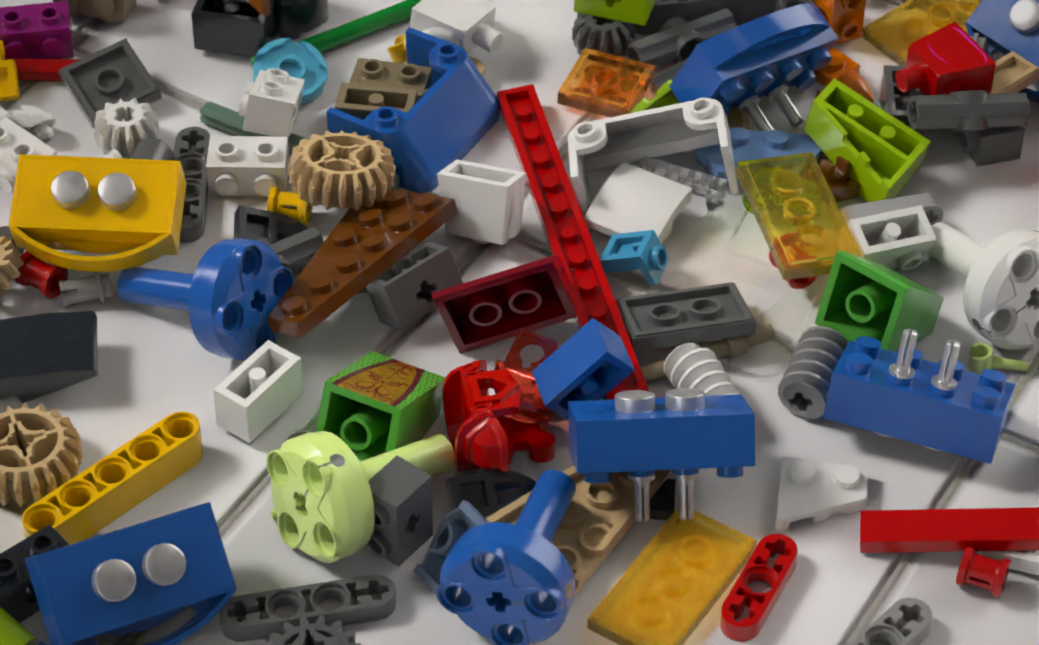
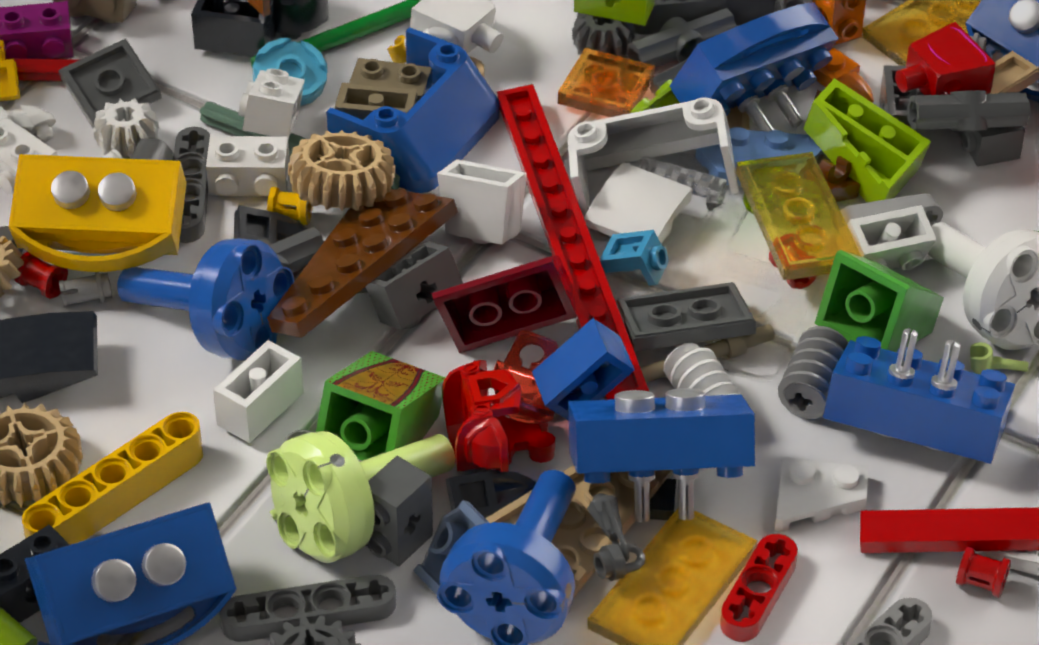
none -> dark grey piece [587,493,645,581]

